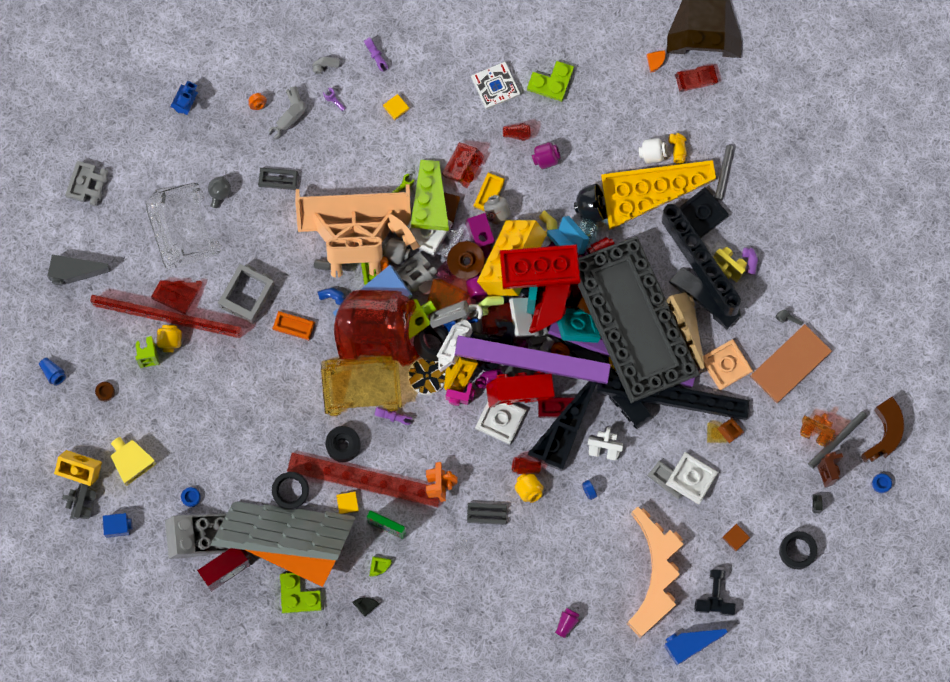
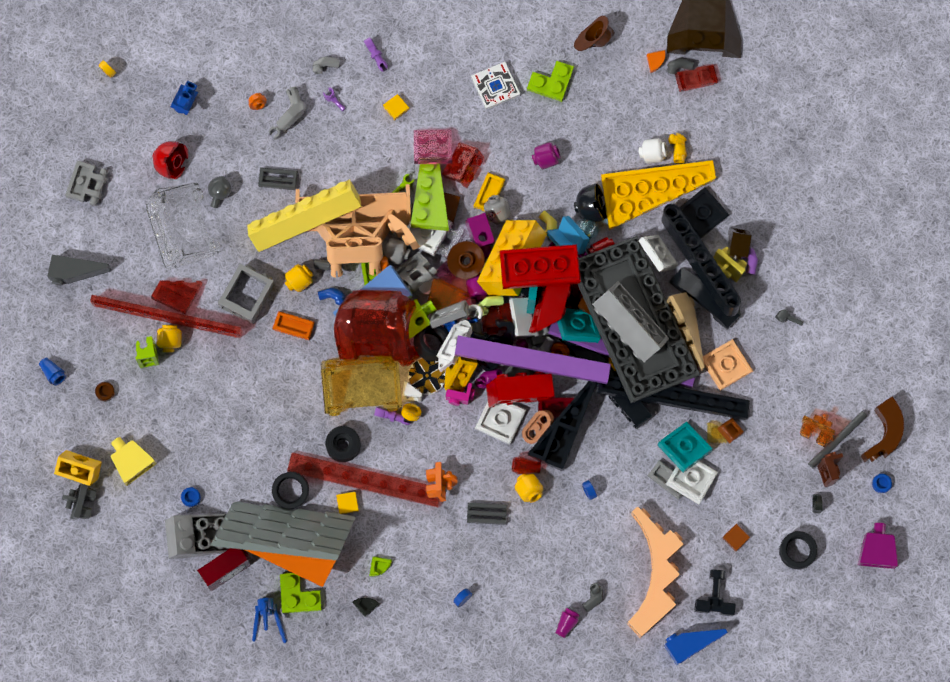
blue brick [103,513,133,538] -> none
green tile [367,511,406,539] -> none
clear red cone [503,122,531,141] -> none
white hips [588,427,623,461] -> none
flat silver bar [715,145,733,200] -> none
nougat tile [750,324,832,403] -> none
none -> yellow tile [98,60,116,78]
none -> red cylinder [152,141,188,179]
none -> light yellow brick [247,180,361,252]
none -> blue plant [252,598,287,643]
none -> yellow head [285,264,314,292]
none -> yellow tile [401,403,422,421]
none -> white slope [403,381,422,402]
none -> clear pink plate [414,129,452,164]
none -> blue tile [453,589,472,608]
none -> nougat plate [522,410,554,444]
none -> reddish brown piece [574,16,615,51]
none -> dark grey arm [582,583,603,612]
none -> light grey slope [592,281,669,362]
none -> white tile [638,235,679,272]
none -> teal tile [657,421,713,473]
none -> dark grey arm [667,58,694,74]
none -> dark brown arch [727,227,752,260]
none -> magenta torso [858,523,898,569]

